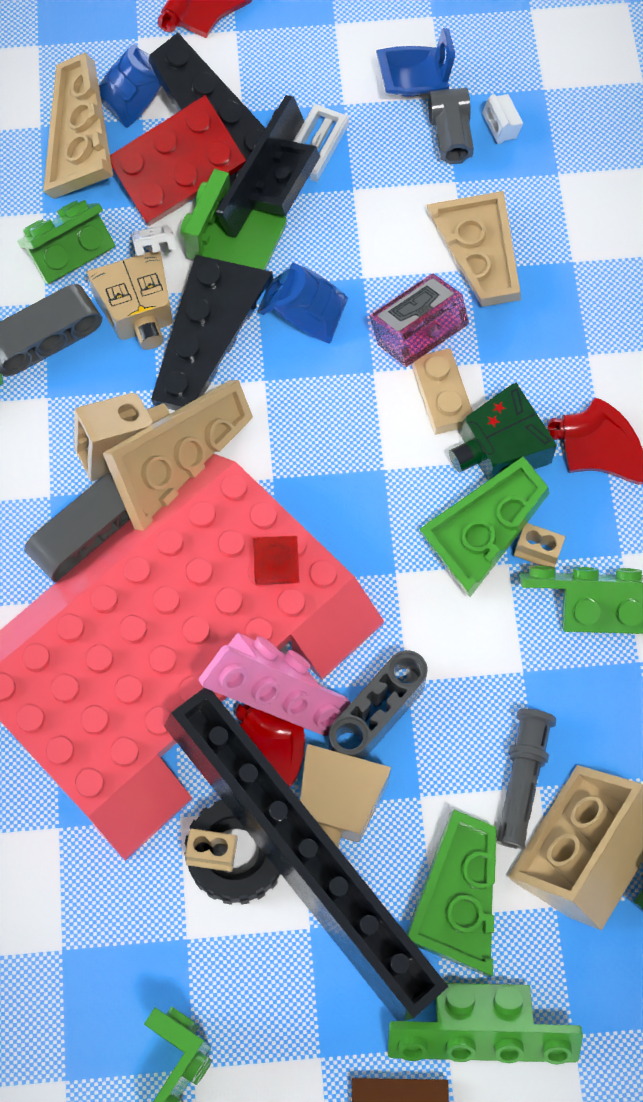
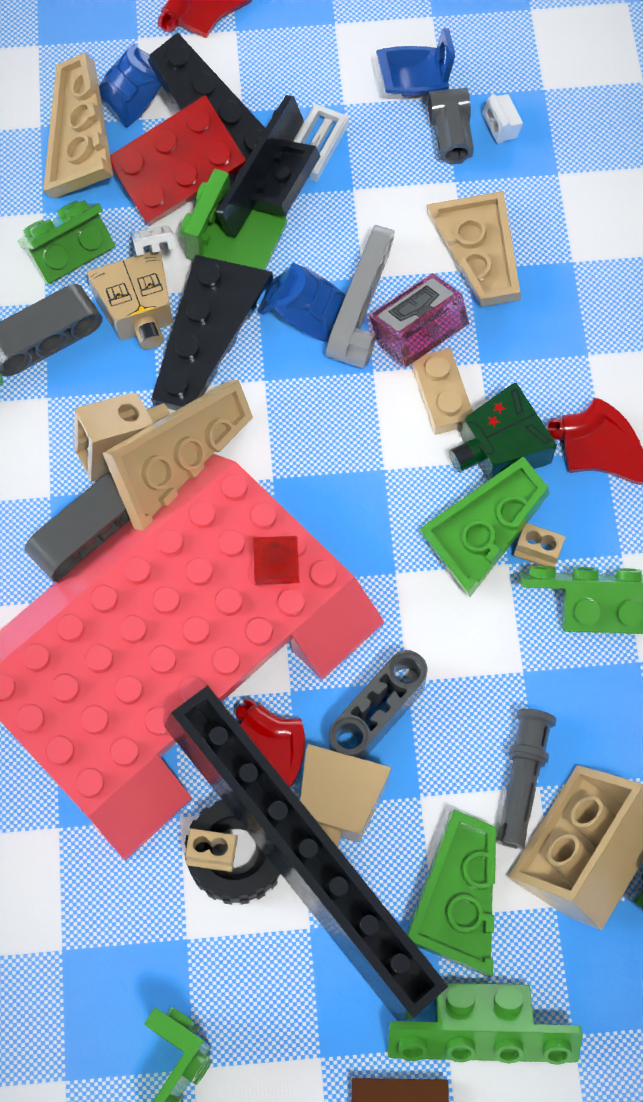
bright pink bracket [199,633,351,736] -> none
none -> light grey beam [326,224,395,369]

